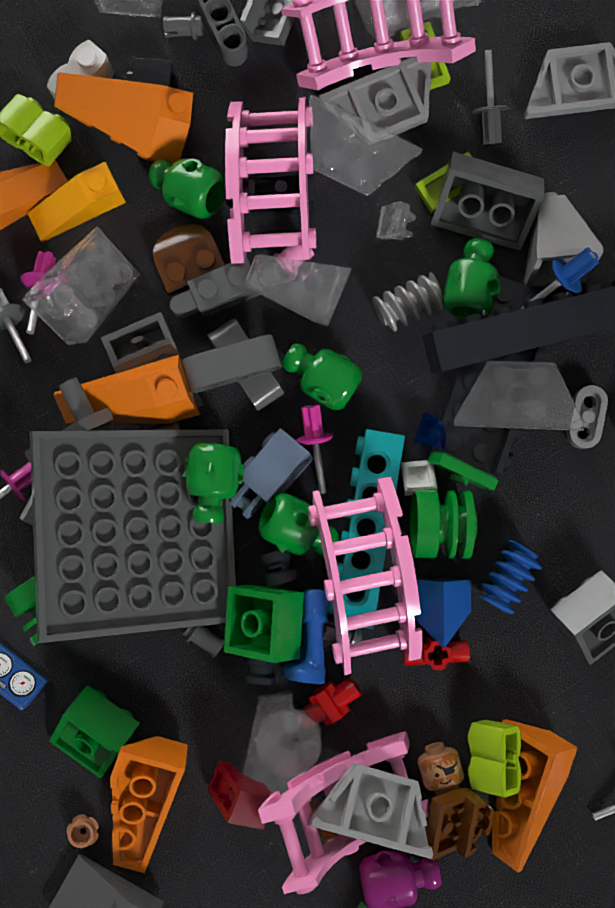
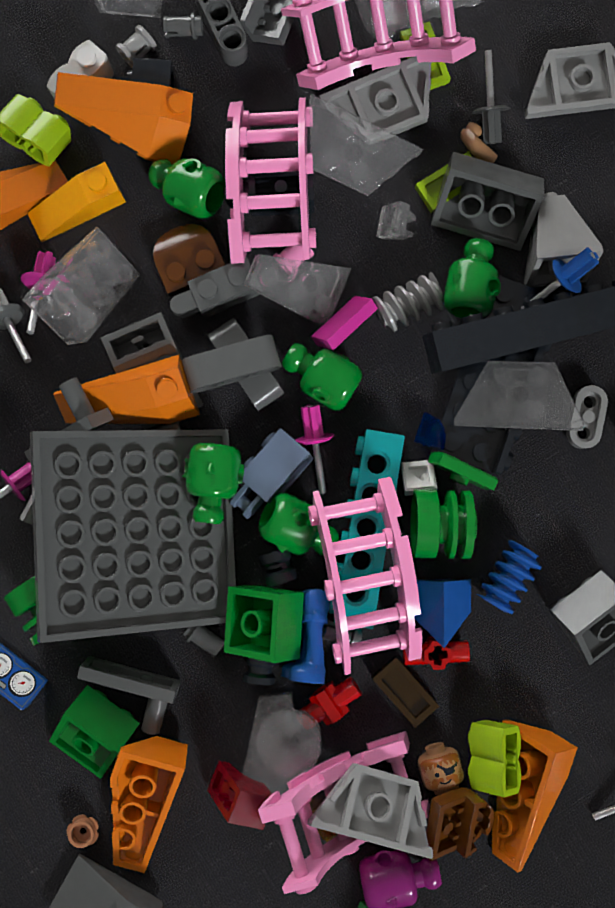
none -> dark grey piece [77,656,181,735]
none -> light grey bush [115,24,157,68]
none -> dark pink tile [311,296,378,350]
none -> dark brown tile [372,656,439,728]
none -> medium nougat arm [460,122,498,163]

